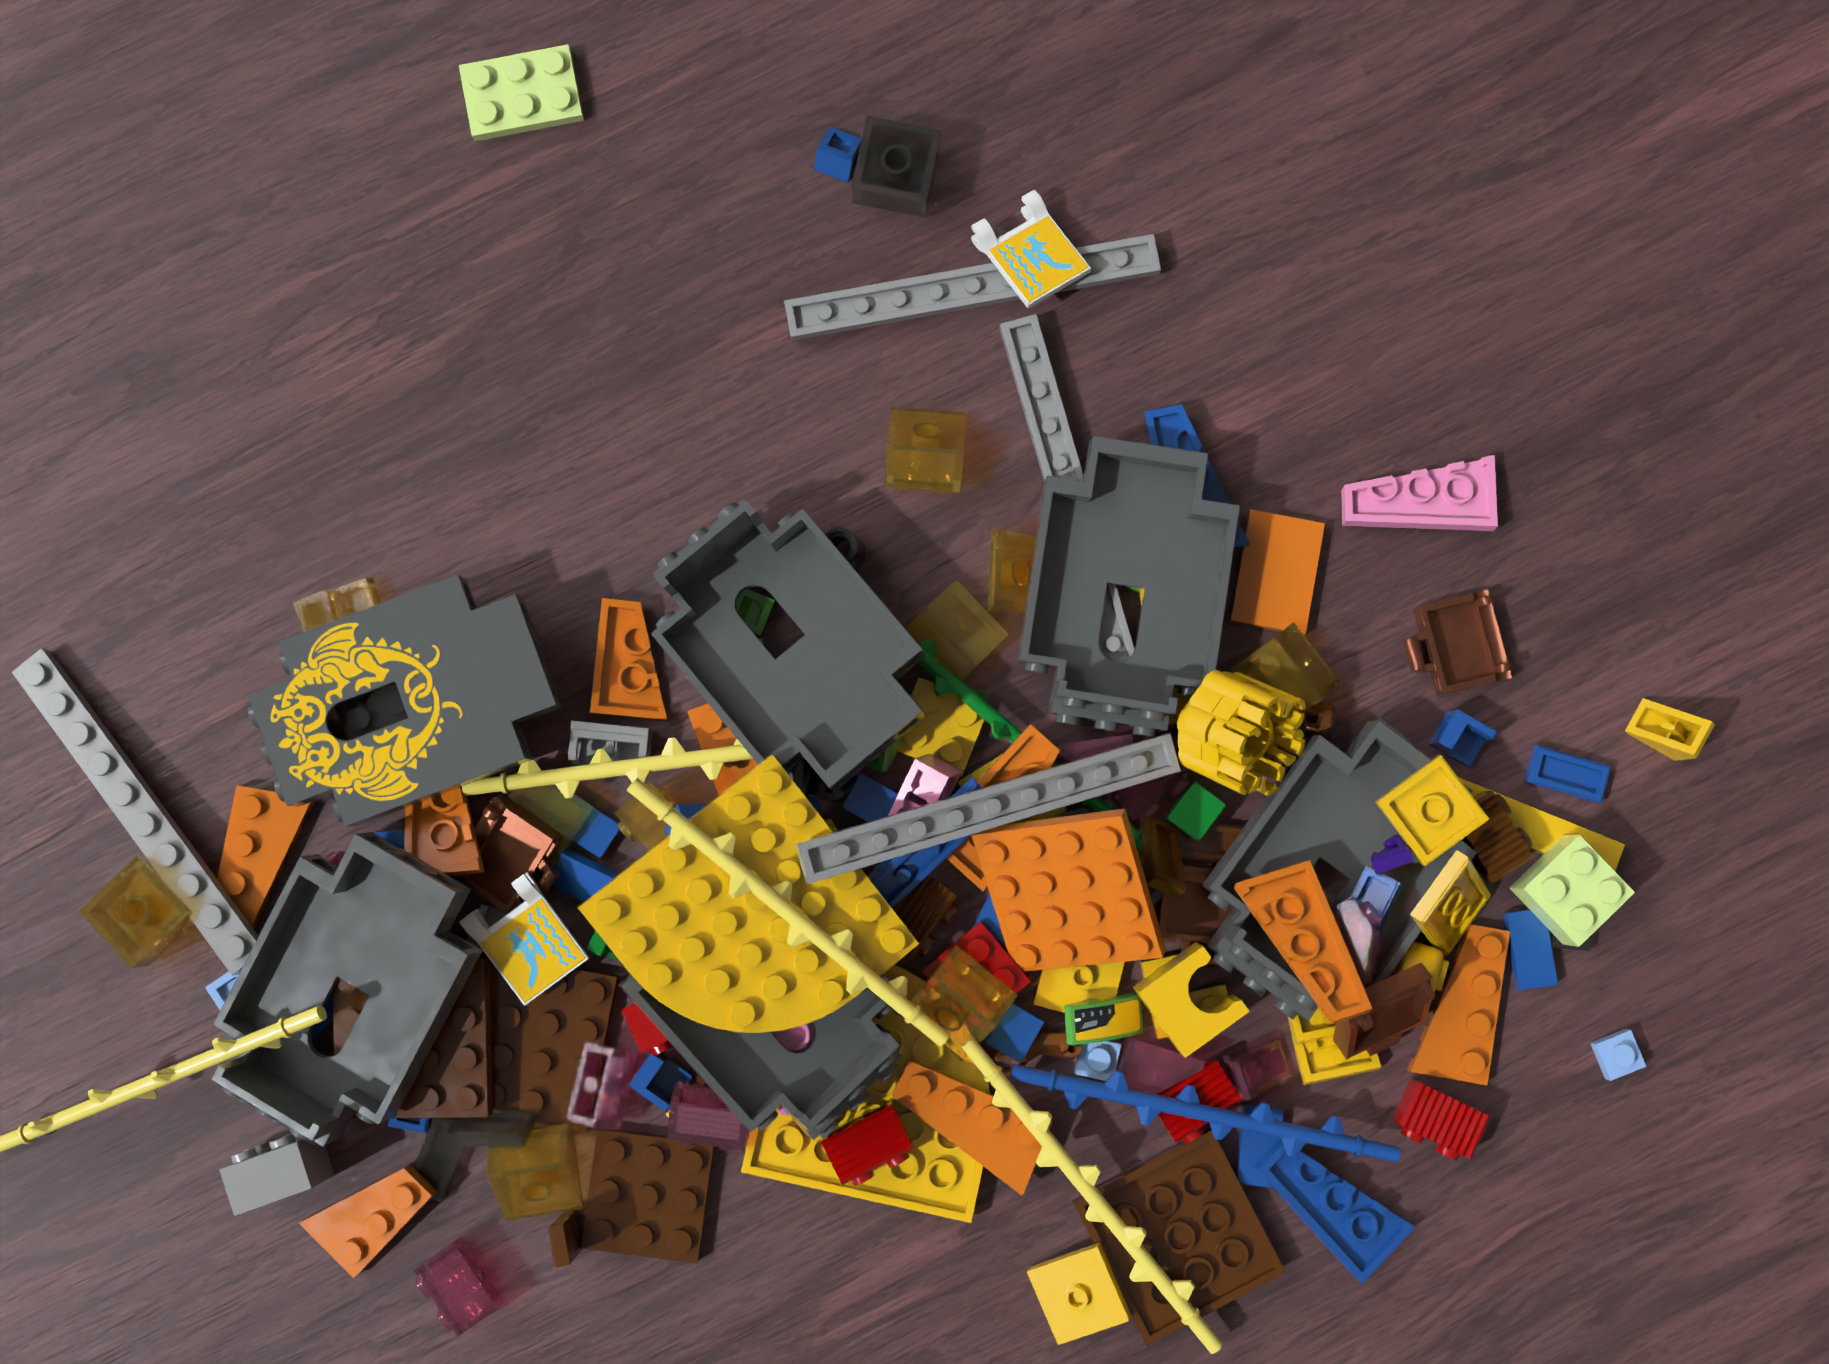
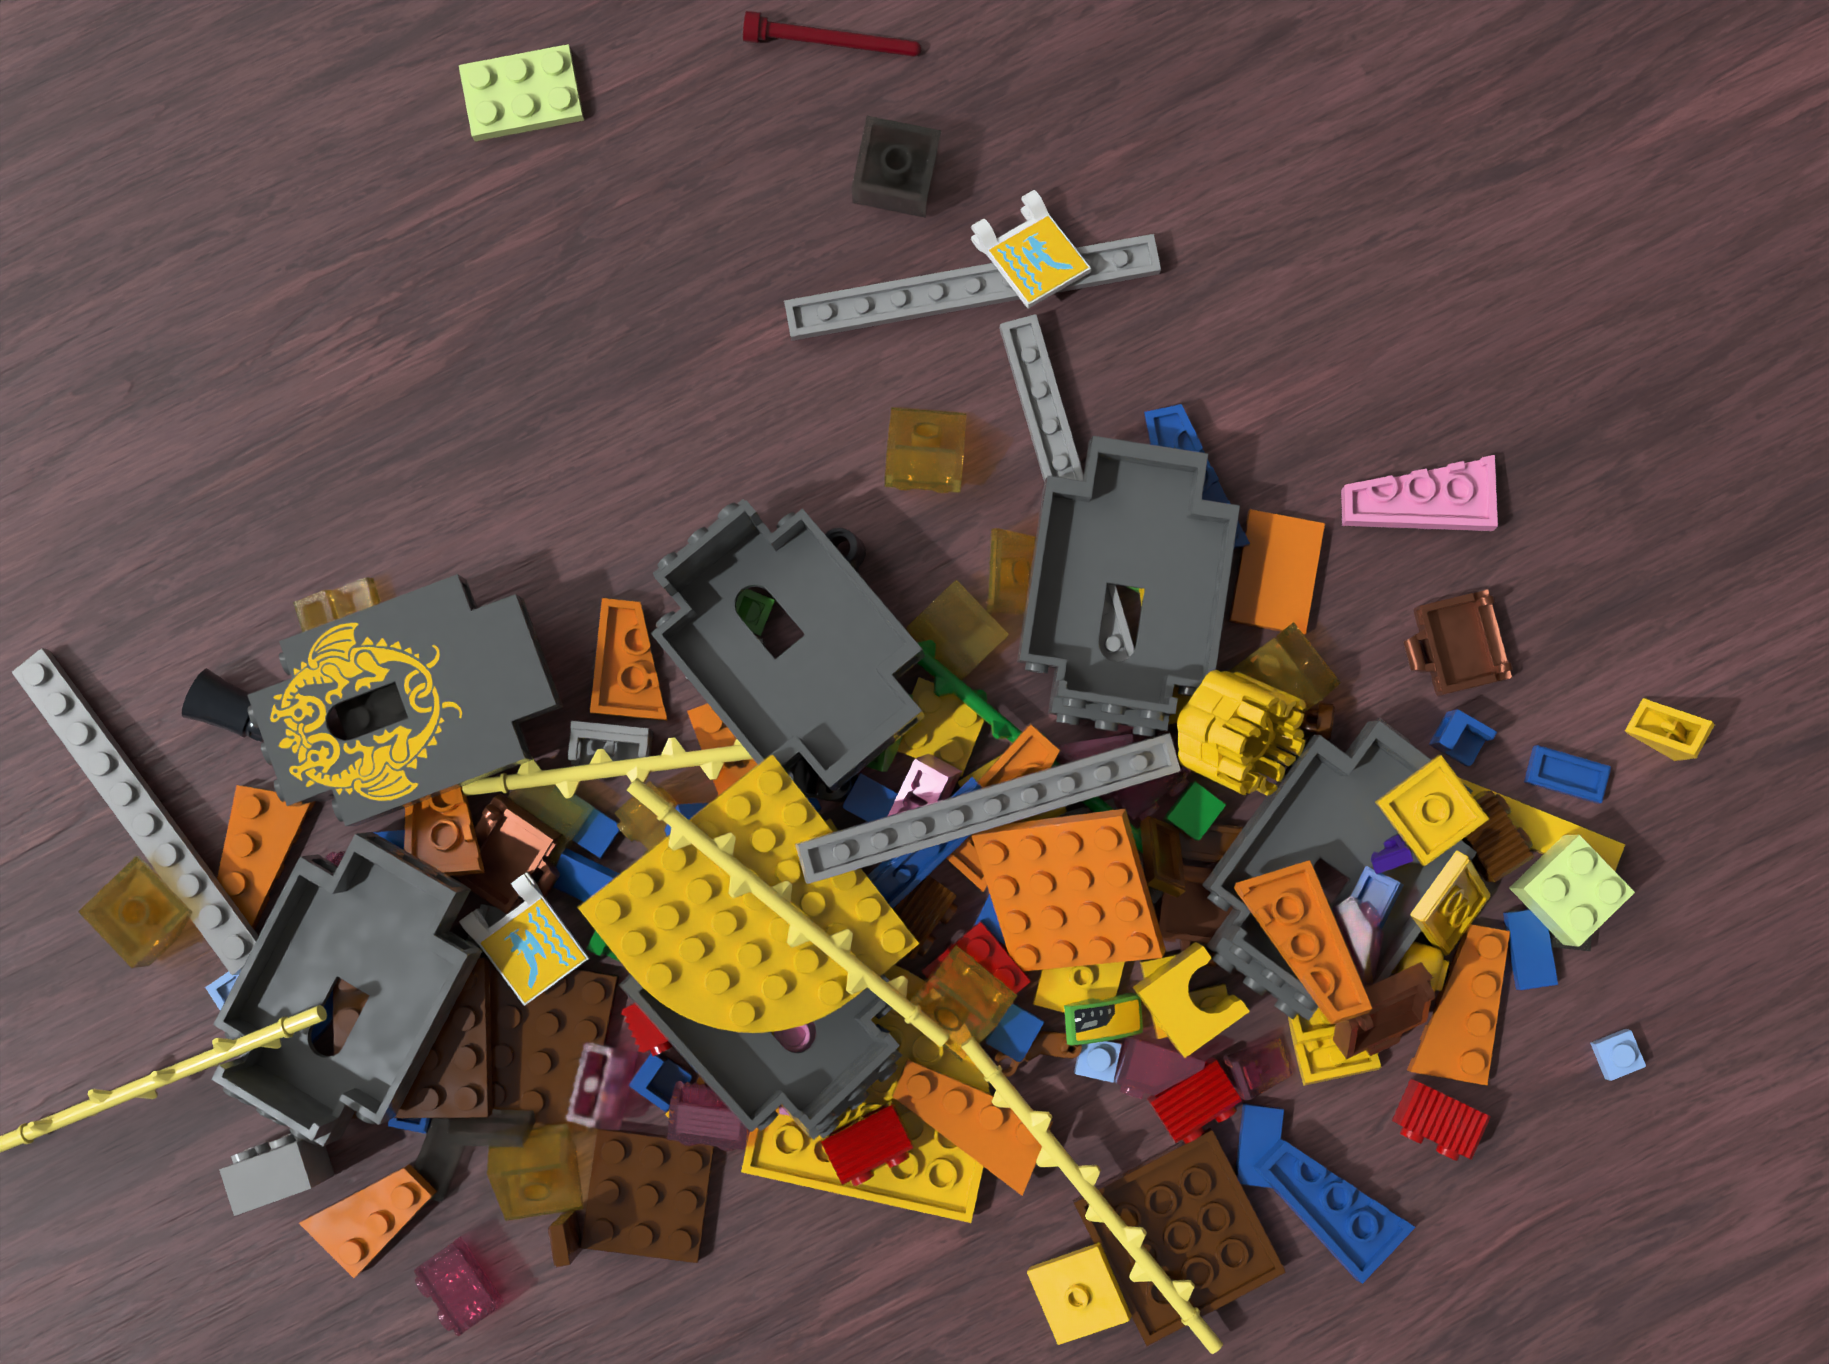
blue slope [814,127,864,182] -> none
blue plant [1009,1064,1401,1162] -> none
none -> black plant [182,668,264,742]
none -> dark red piece [743,11,921,57]

